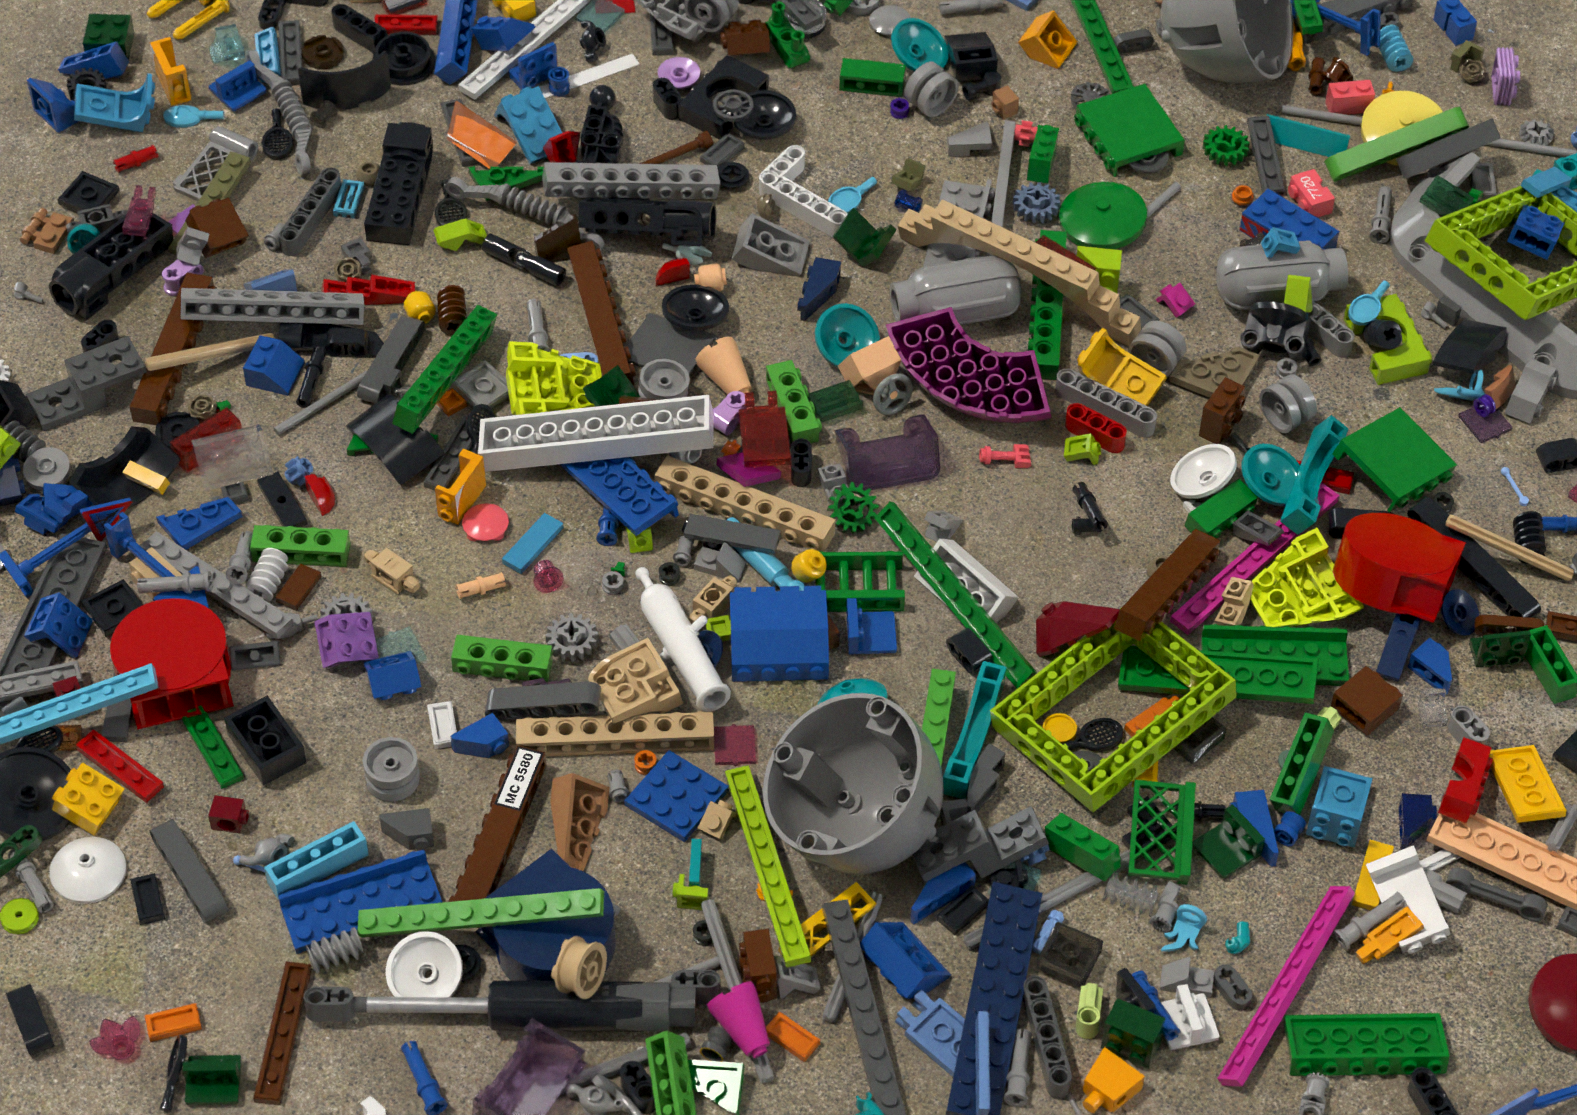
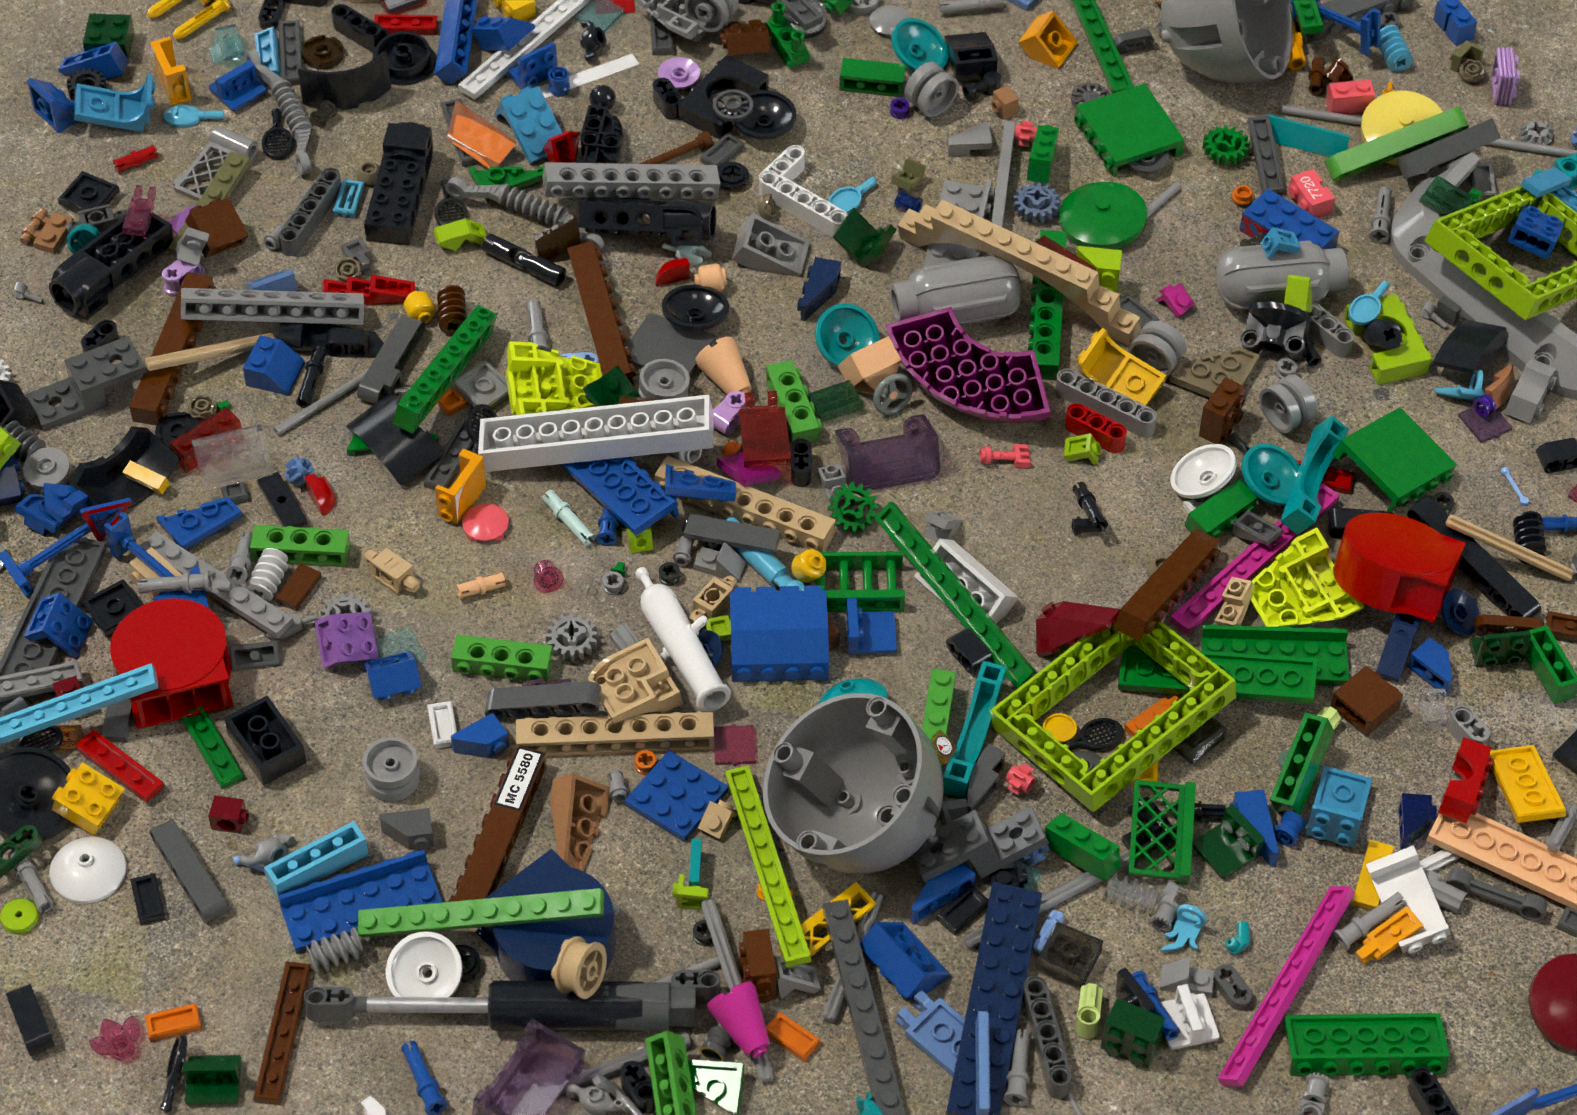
dark azure tile [502,513,564,574] -> none
light orange torso [1082,1047,1145,1113] -> none
none -> light aqua pin [542,490,596,546]
none -> blue wing [665,464,736,502]
none -> tile [930,729,957,765]
none -> coral gear [1006,763,1037,795]

